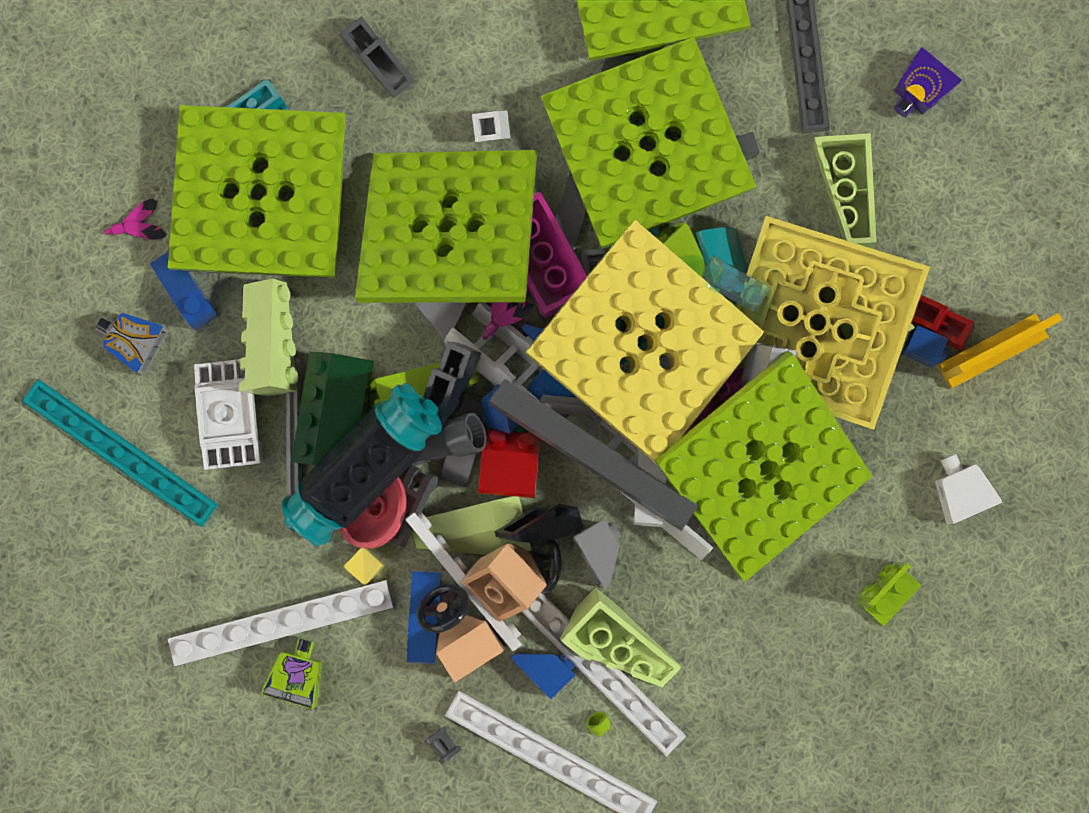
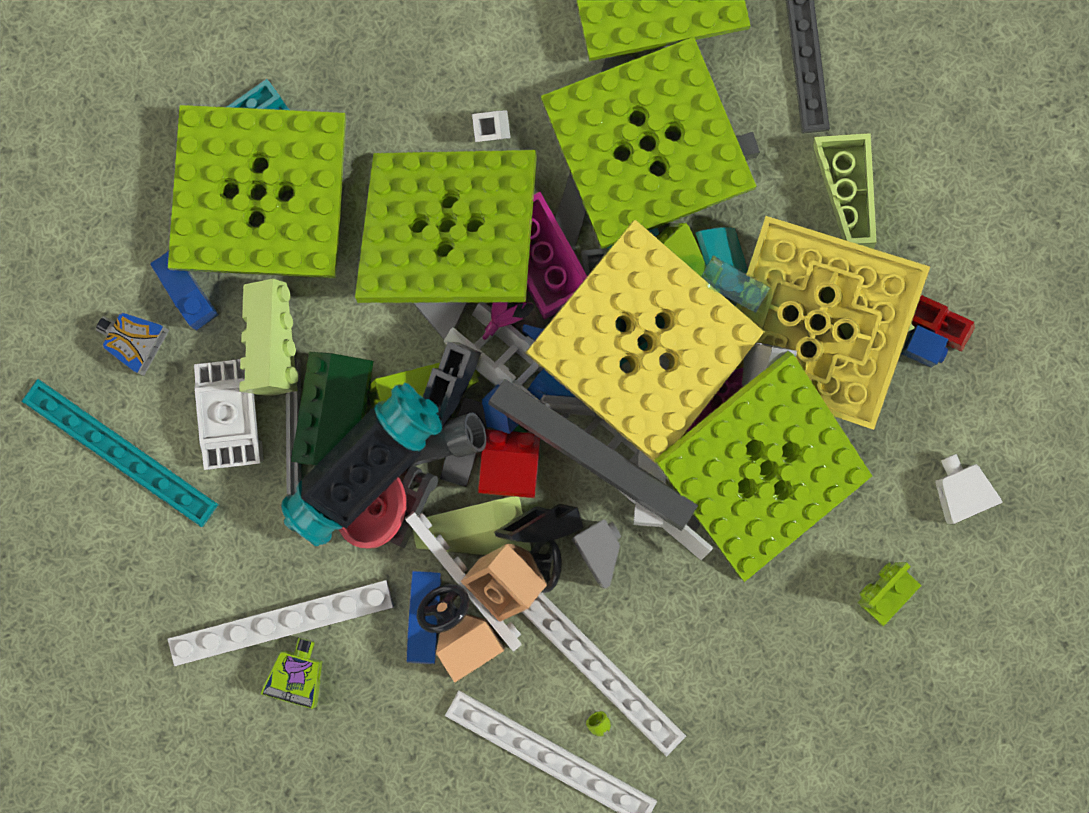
dark pink piece [104,199,165,240] -> none
dark grey slope [339,16,415,98] -> none
light yellow slope [344,548,385,586] -> none
dark grey bush [424,726,461,765] -> none
blue slope [511,653,575,699] -> none
yellowish green wedge [560,587,681,687] -> none
dark purple torso [894,47,962,117] -> none
yellow fence [937,313,1062,389] -> none

